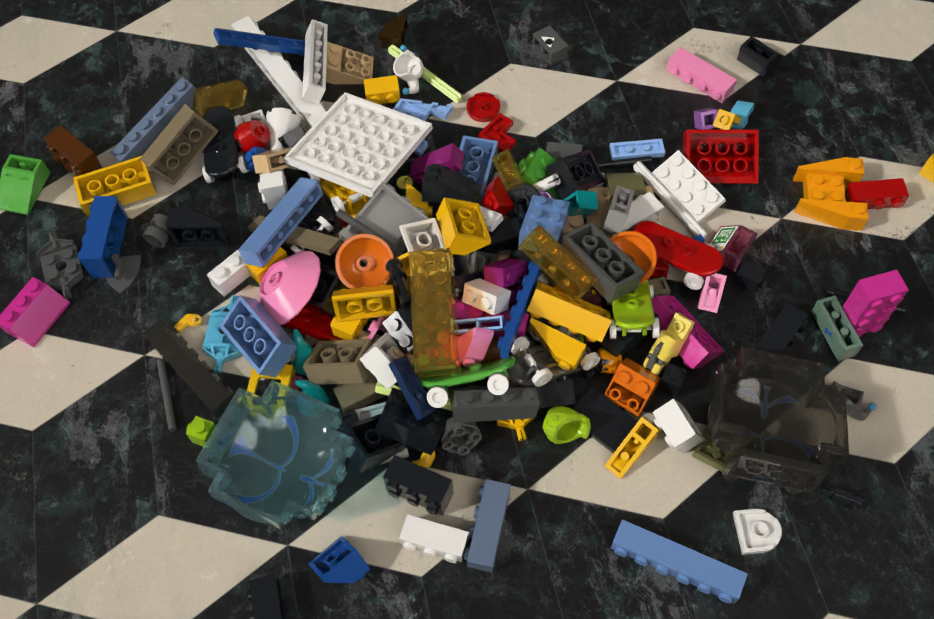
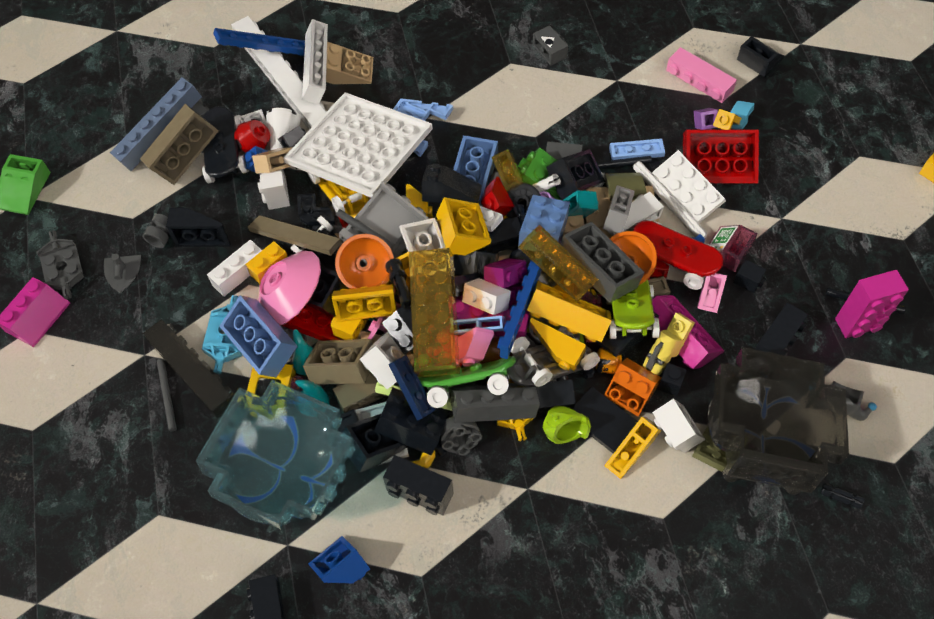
reddish brown brick [44,125,103,177] -> none
yellow brick [73,156,157,217] -> none
blue brick [78,196,128,278] -> none
yellow arm [173,314,202,333] -> none
lime brick [186,416,220,449] -> none
clear yellow brick [193,79,248,116] -> none
medium blue brick [238,177,323,268] -> none
yellow brick [364,75,400,105] -> none
dark brown slope [379,14,408,49] -> none
yellowish green axle [388,45,462,103] -> none
white piece [393,45,424,95] -> none
light yellow tile [396,175,414,193] -> none
white brick [399,514,469,563] -> none
magenta brick [409,143,464,186] -> none
sand blue brick [464,479,511,573] -> none
red tile [466,92,500,122] -> none
red plate [478,113,516,156] -> none
medium blue brick [610,519,747,603] -> none
white tile [733,509,782,555] -> none
light orange wedge [793,157,869,231] -> none
sand green brick [811,295,863,361] -> none
red brick [845,178,910,210] -> none

